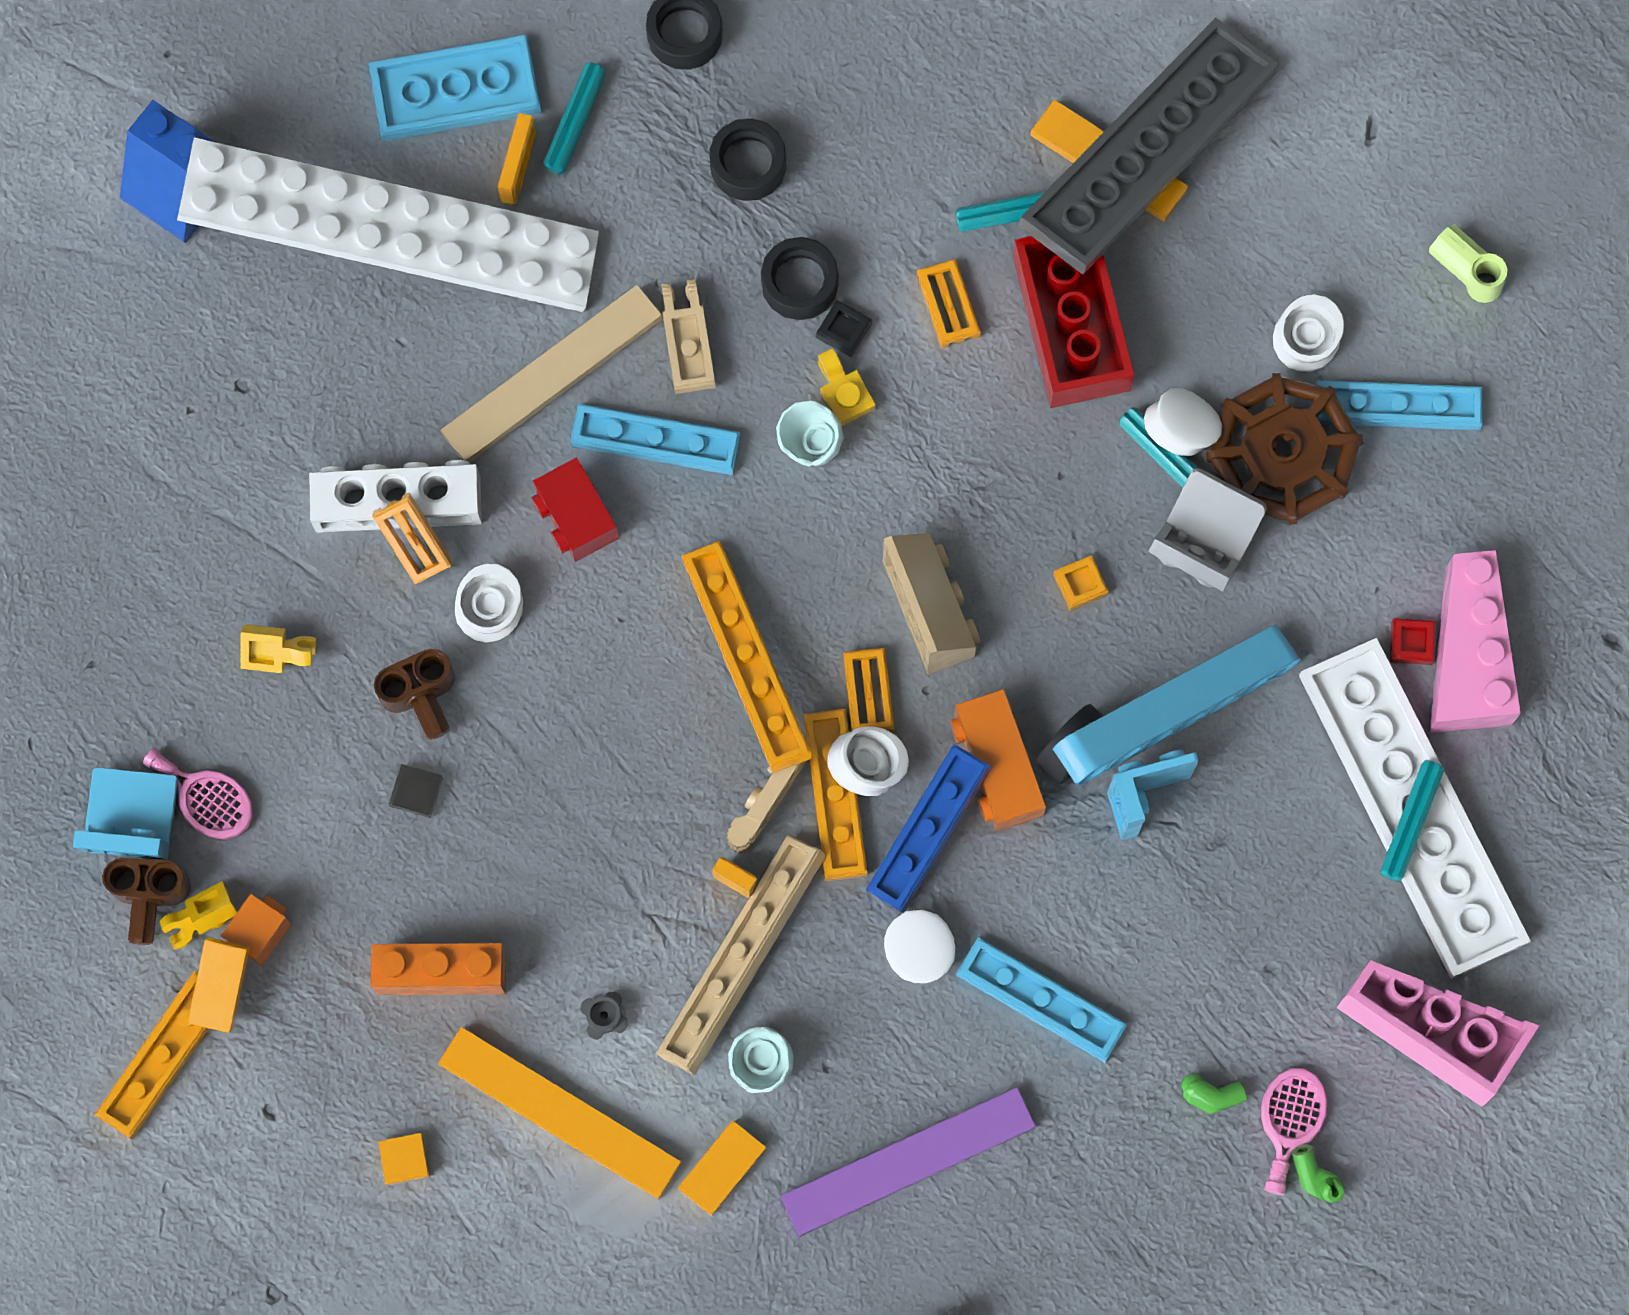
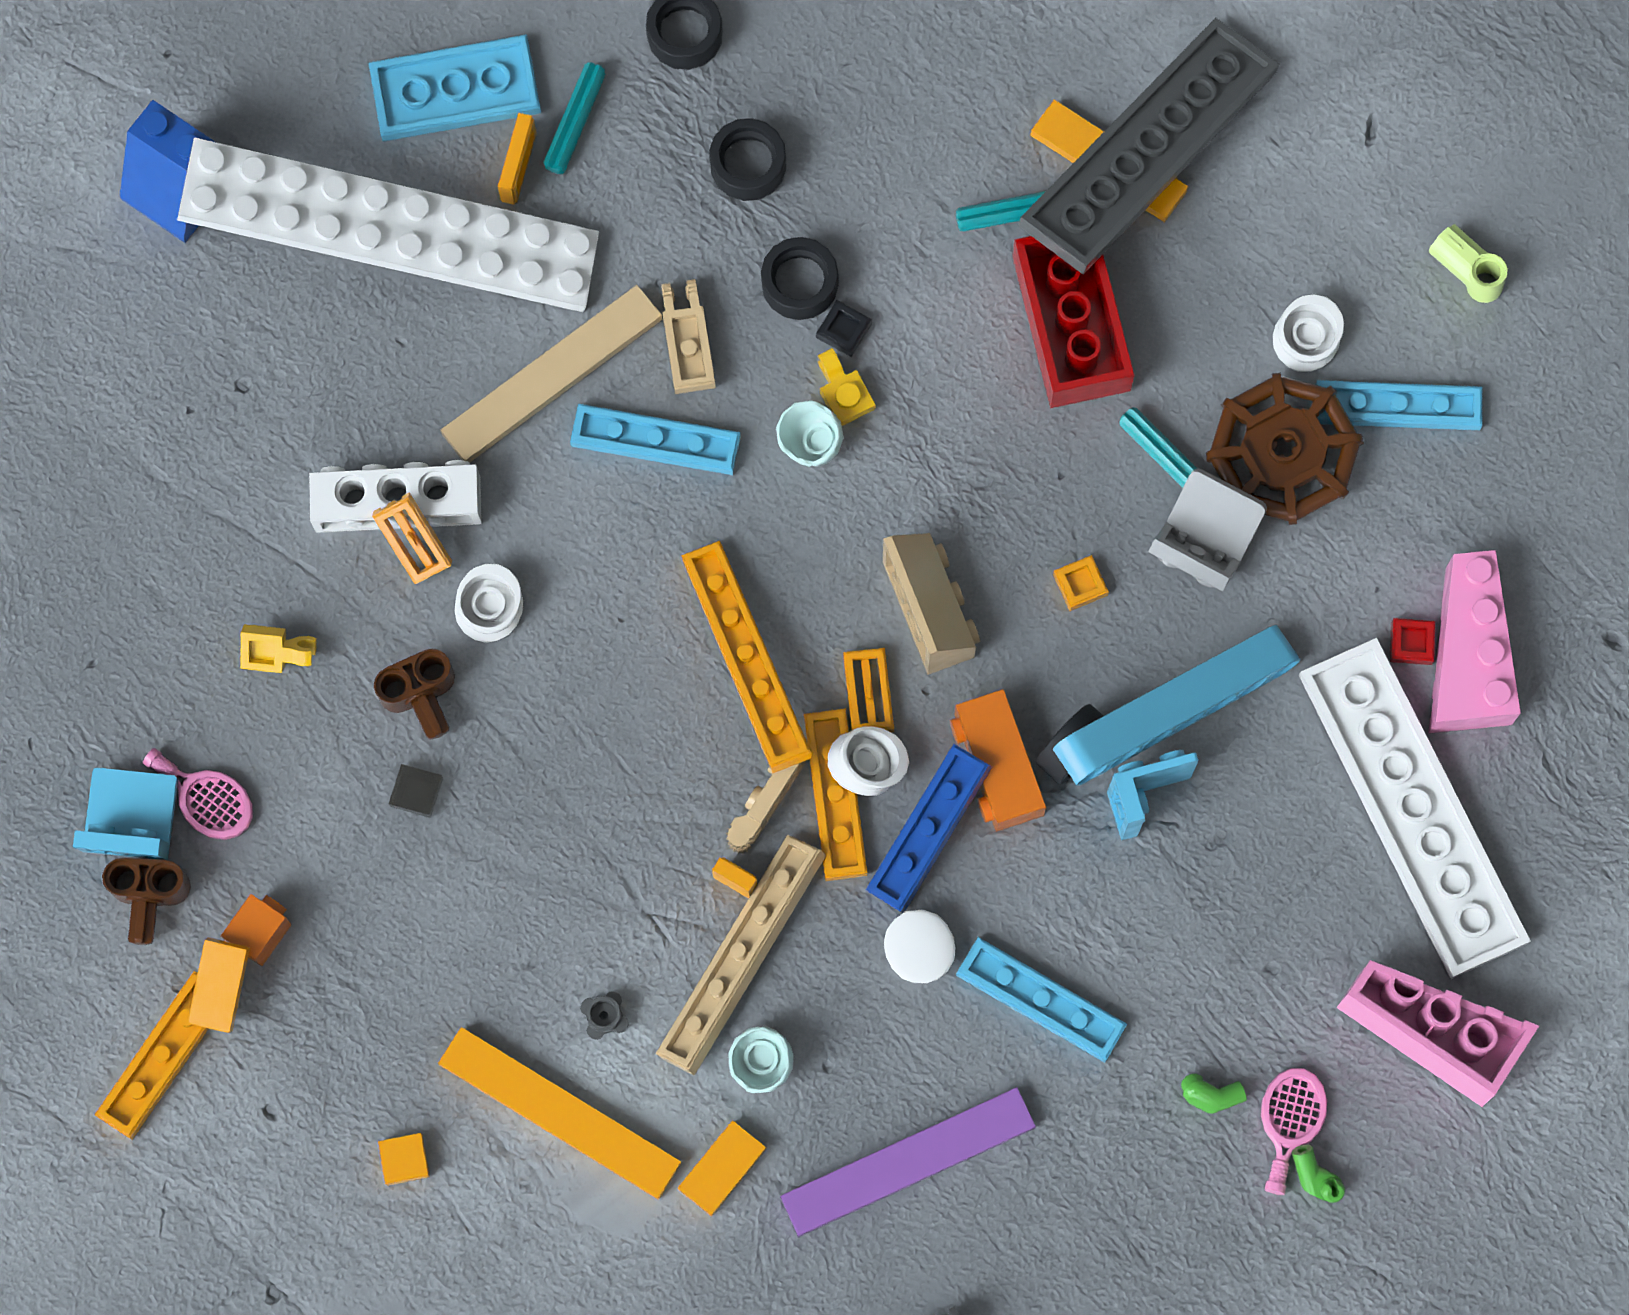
yellow plate [159,881,237,950] -> none
orange brick [371,943,506,995] -> none
red brick [531,457,619,562] -> none
light orange tile [916,259,981,349] -> none
white piece [1144,388,1222,456] -> none
teal axle [1380,760,1444,882] -> none

